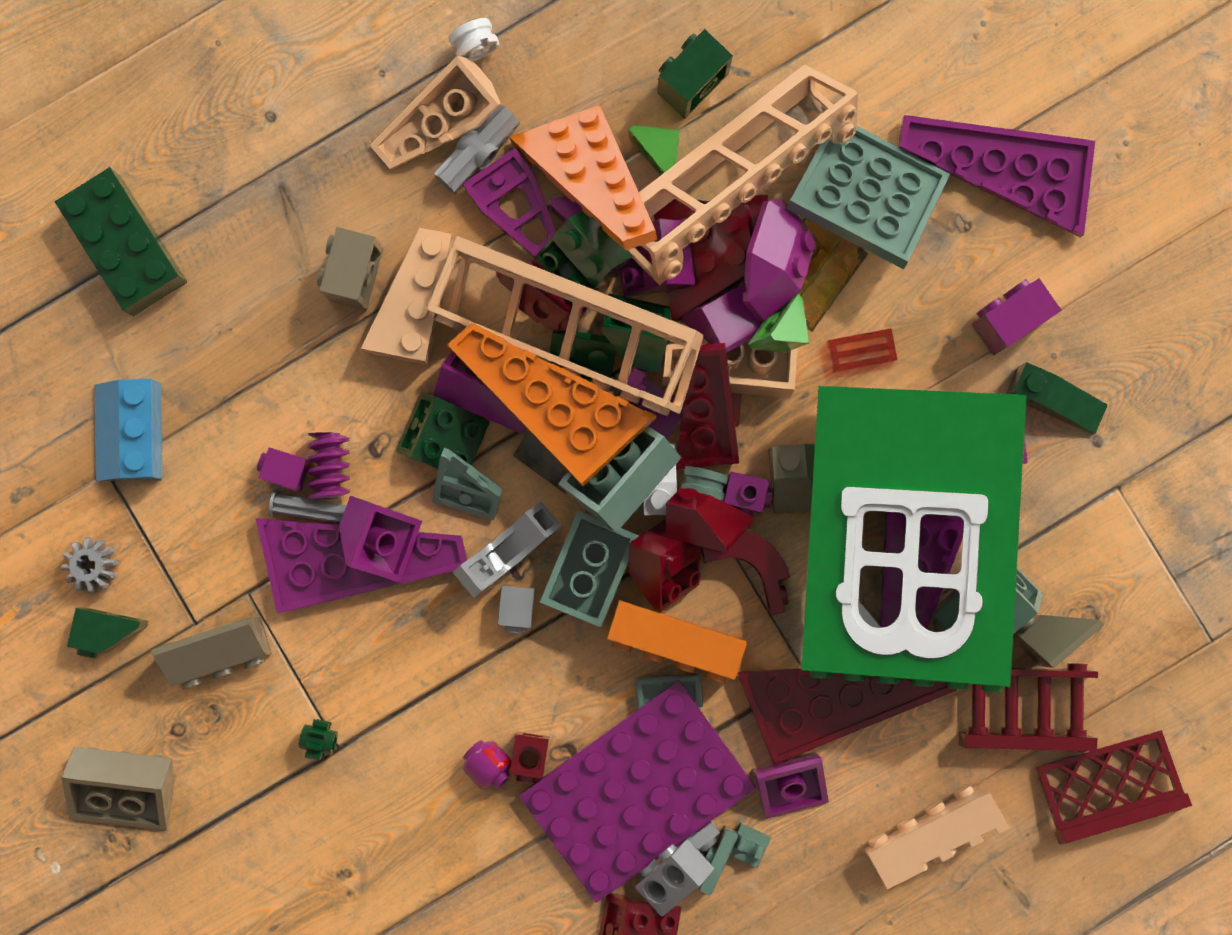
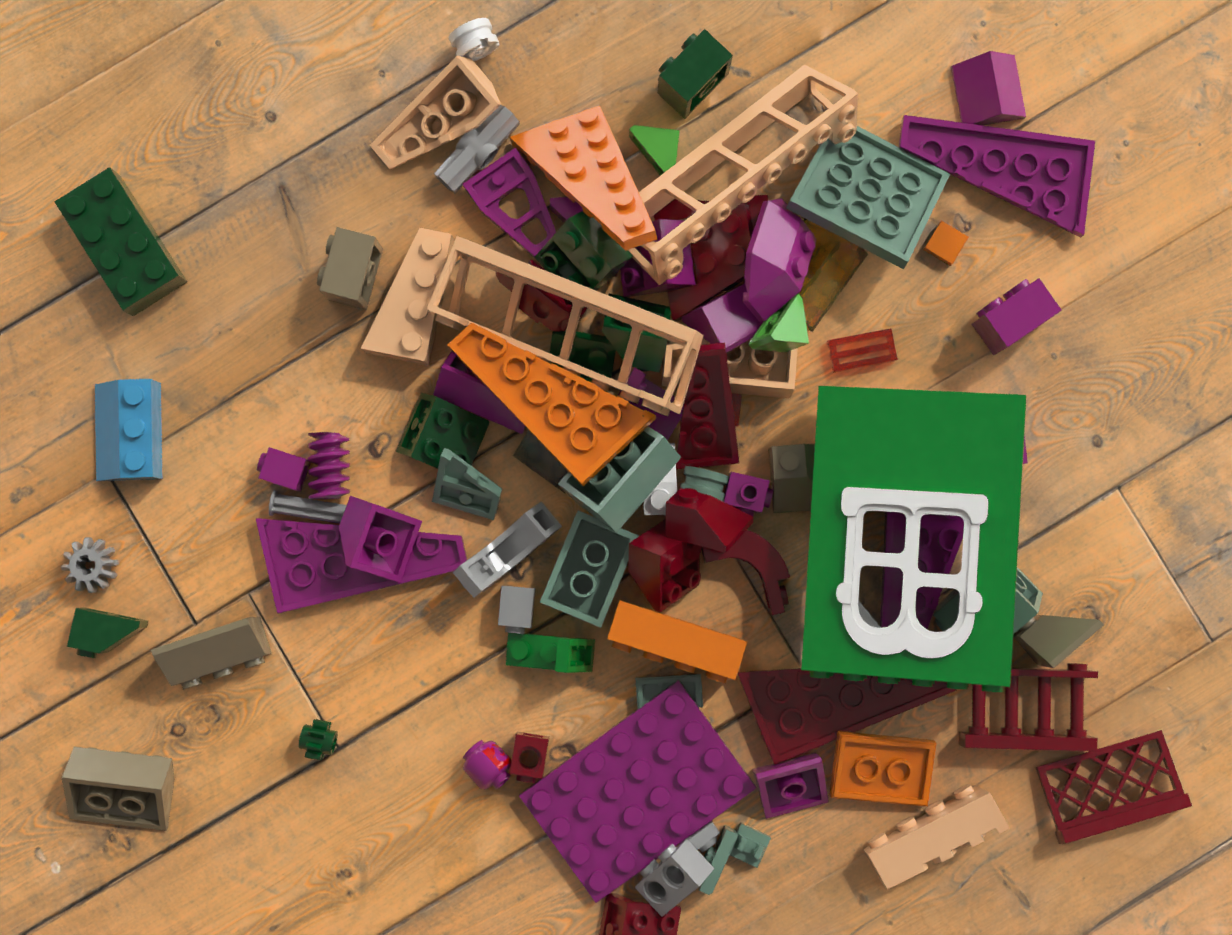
dark green slope [1006,362,1108,434] -> none
none -> green bracket [505,633,595,673]
none -> orange tile [829,731,937,807]
none -> orange tile [923,221,969,266]
none -> magenta slope [951,51,1026,125]

